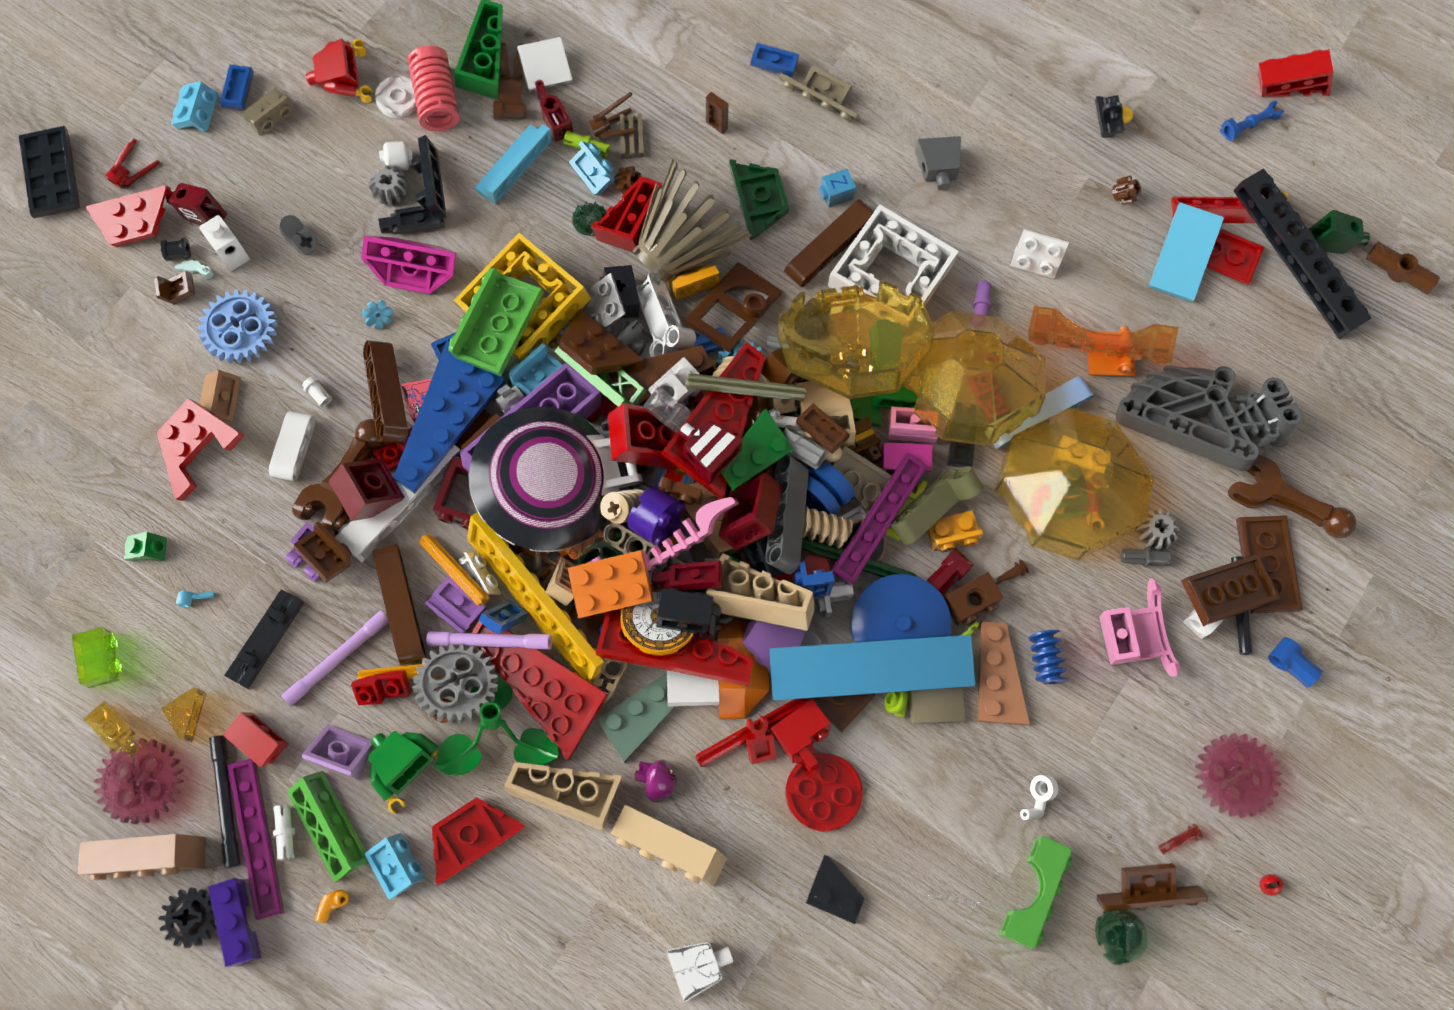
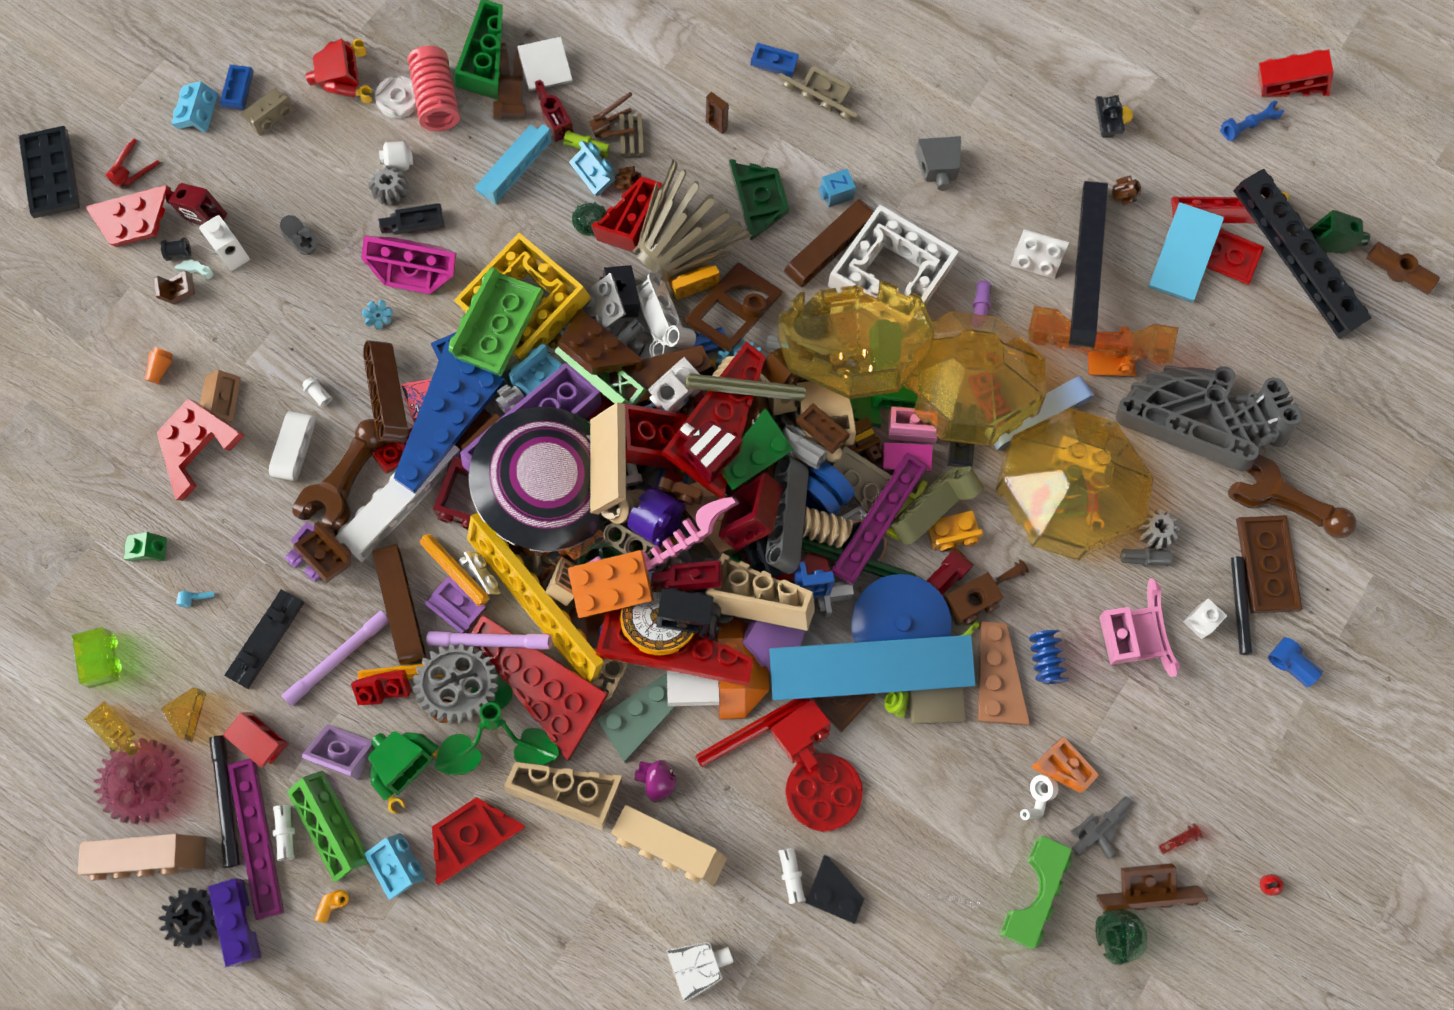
light blue gear [198,289,278,364] -> none
dark red slope [329,458,405,521] -> none
black hinge [411,135,447,220] -> none
blue plate [479,600,529,635] -> none
clear slope [643,387,692,433] -> none
red plate [746,715,776,765] -> none
white arm [768,409,802,429] -> none
reddish brown tile [1181,554,1280,627] -> none
clear pink gear [1195,733,1282,818] -> none
none -> orange cone [145,347,173,384]
none -> tan tile [590,402,626,514]
none -> white pin [778,847,806,904]
none -> orange wing [1031,736,1099,793]
none -> black beam [1069,181,1108,348]
none -> flat silver piece [1071,796,1133,858]

